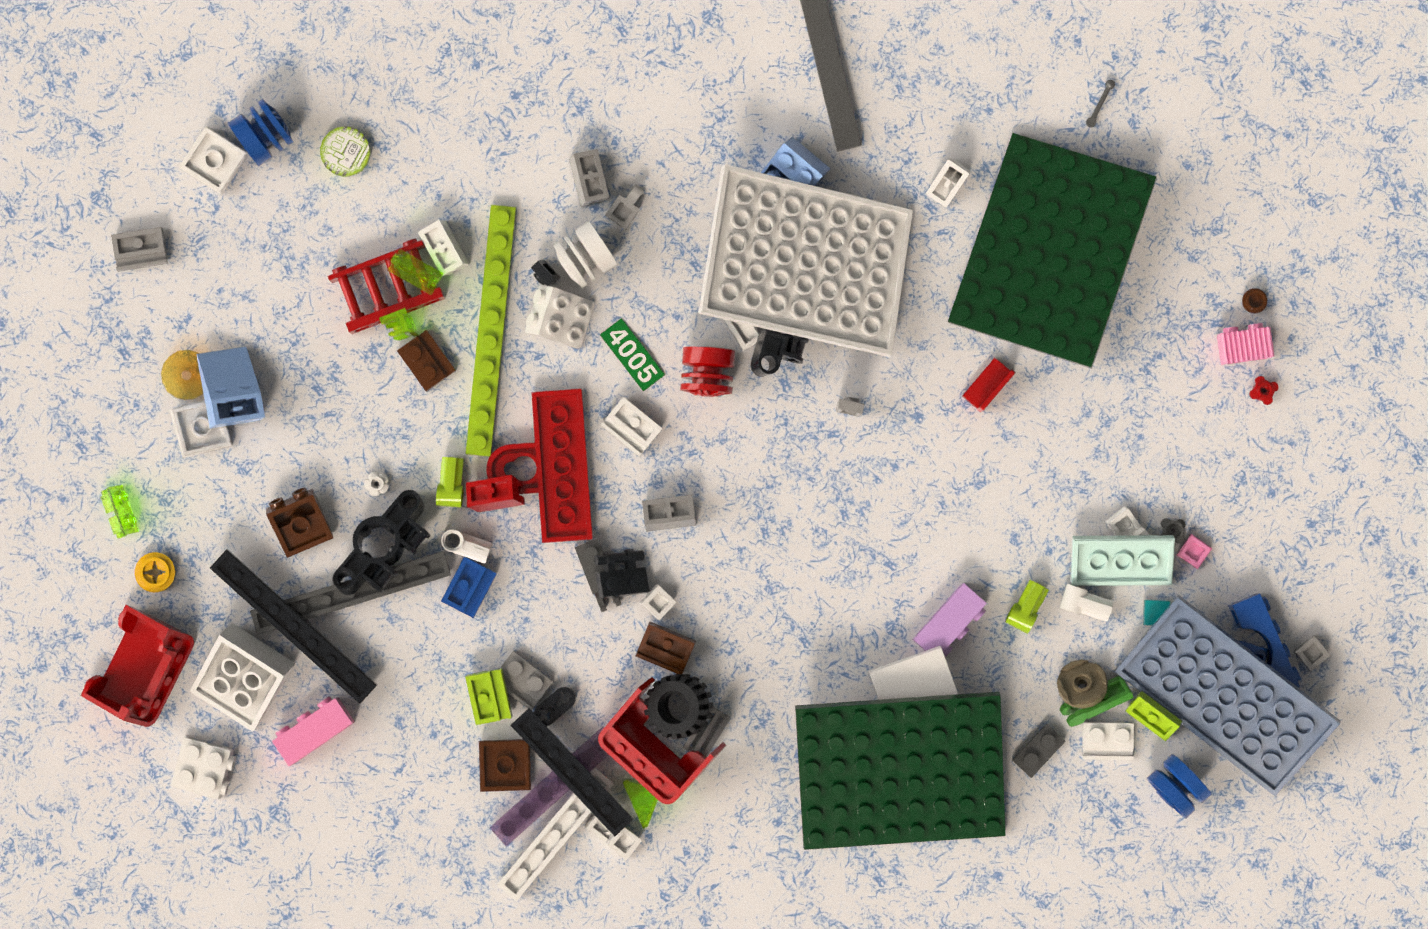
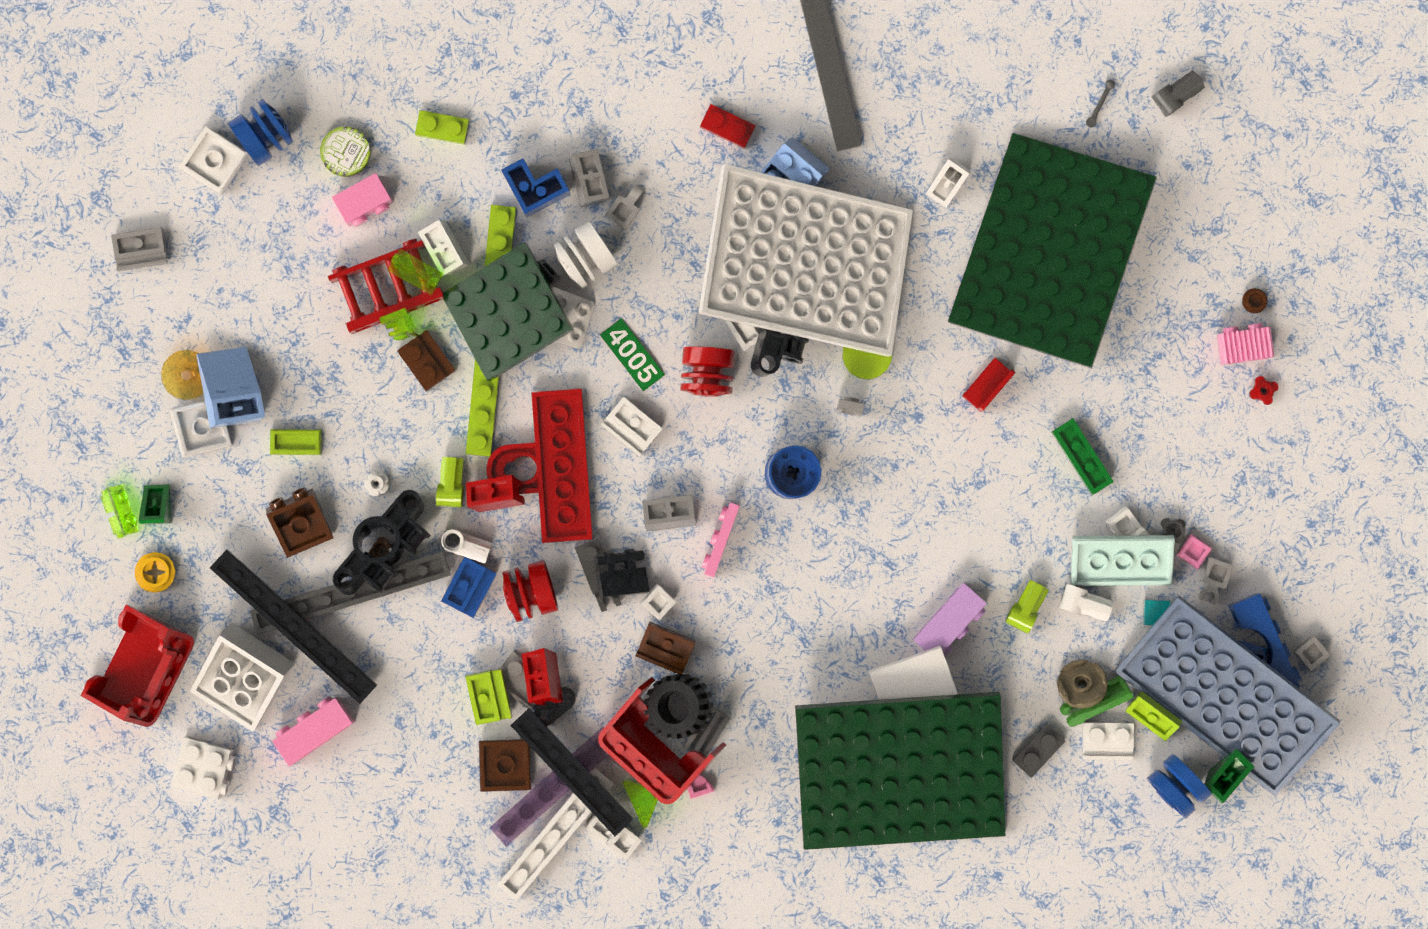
none -> green slope [139,484,171,525]
none -> lime tile [270,429,322,455]
none -> bright pink brick [332,173,393,227]
none -> reddish brown plate [369,537,395,558]
none -> lime plate [415,110,469,145]
none -> dark green plate [443,242,574,381]
none -> blue brick [501,158,571,218]
none -> red wheel [502,560,559,622]
none -> red hinge [522,648,563,706]
none -> bright pink tile [688,775,715,799]
none -> red plate [700,104,756,149]
none -> bright pink plate [702,502,739,577]
none -> blue wheel [764,445,822,500]
none -> lime tile [842,347,892,380]
none -> green plate [1051,418,1114,496]
none -> dark grey piece [1152,70,1205,117]
none -> light grey plate [1199,557,1234,605]
none -> green slope [1204,749,1255,804]

